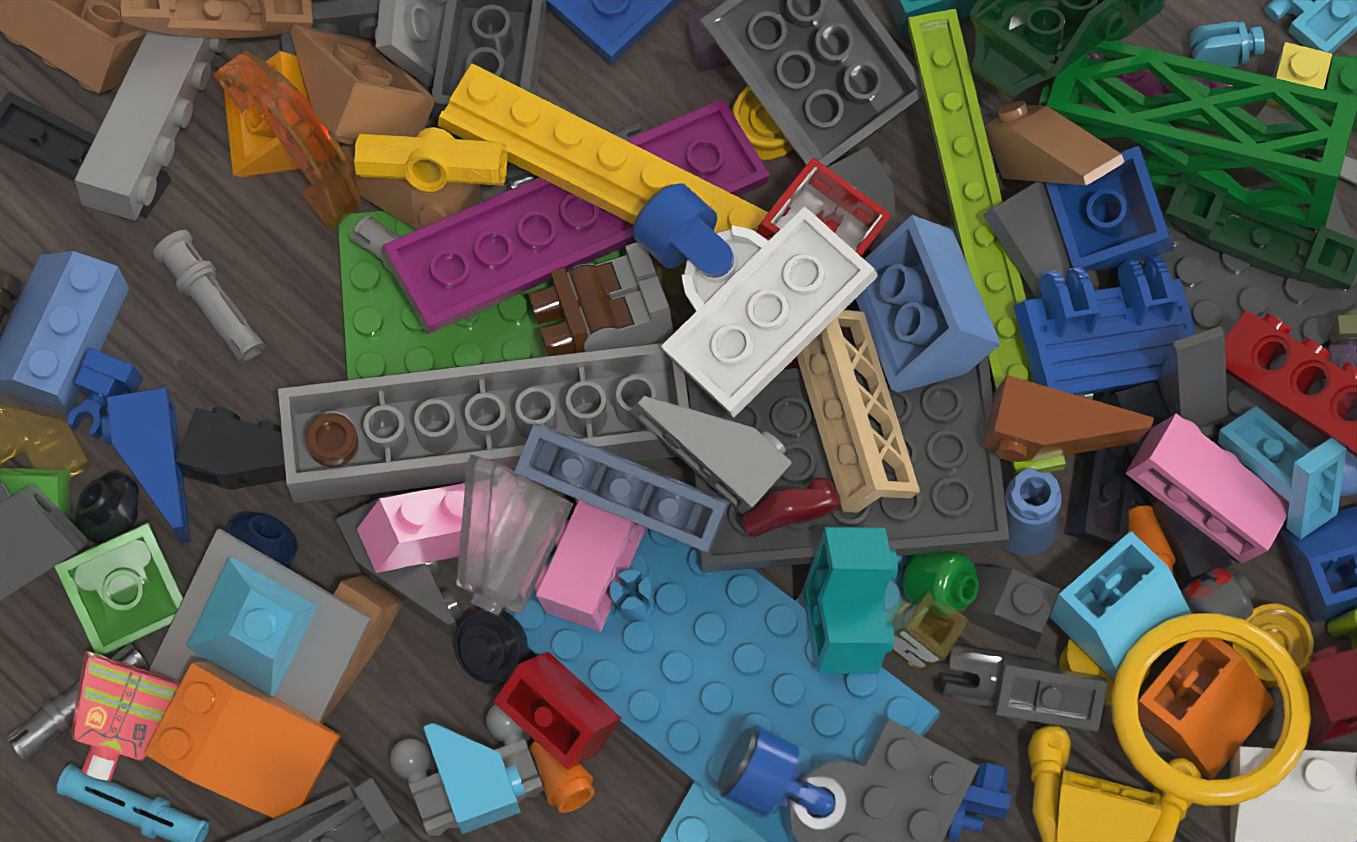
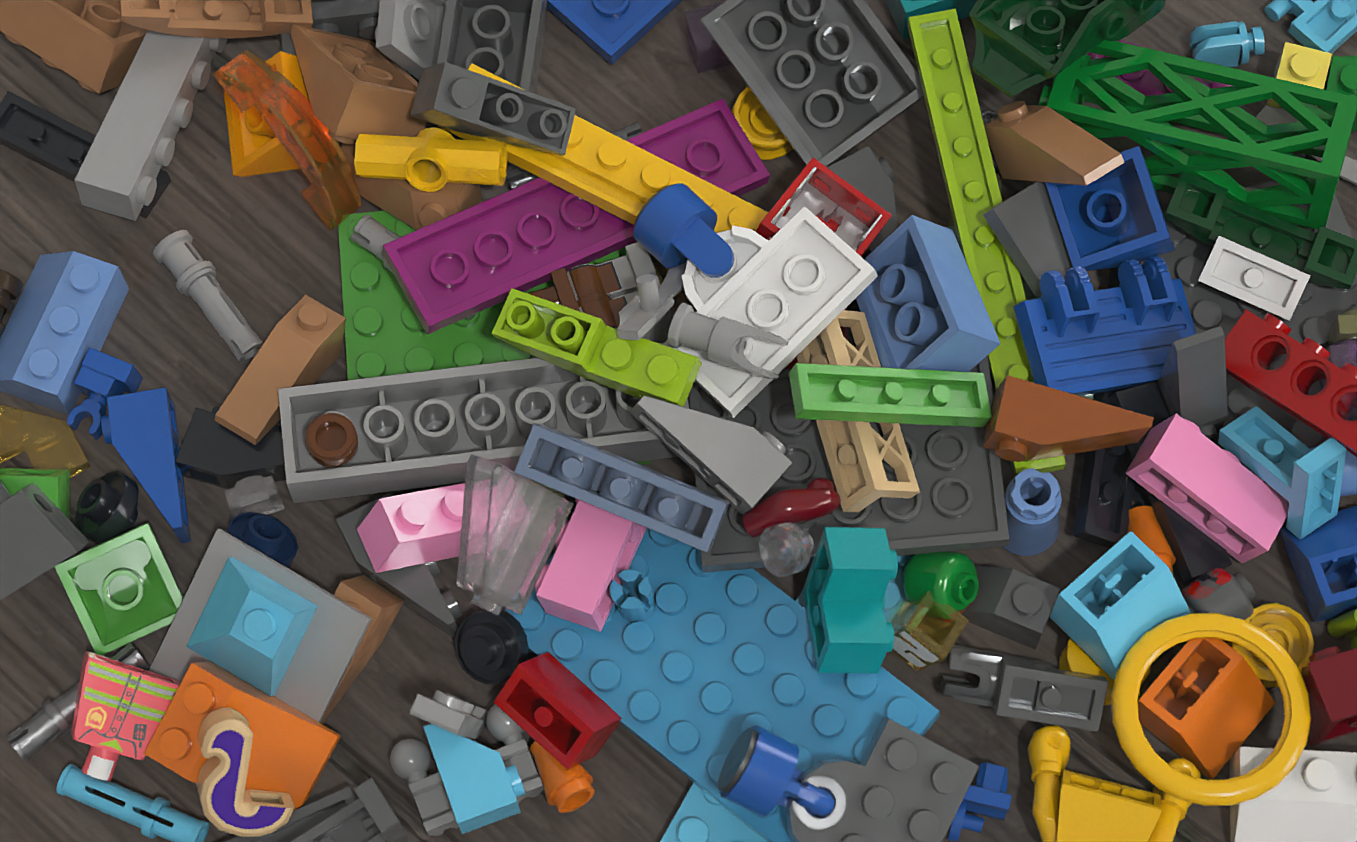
none -> tan animal [196,708,295,837]
none -> medium nougat slope [215,295,346,445]
none -> clear plate [224,475,285,517]
none -> dark grey slope [410,62,576,156]
none -> light grey hinge [410,690,488,739]
none -> lime slope [491,288,702,407]
none -> light grey piece [617,262,687,340]
none -> light grey piece [668,303,789,379]
none -> clear tile [759,522,814,577]
none -> bright green plate [789,363,992,427]
none -> white plate [1198,236,1311,321]

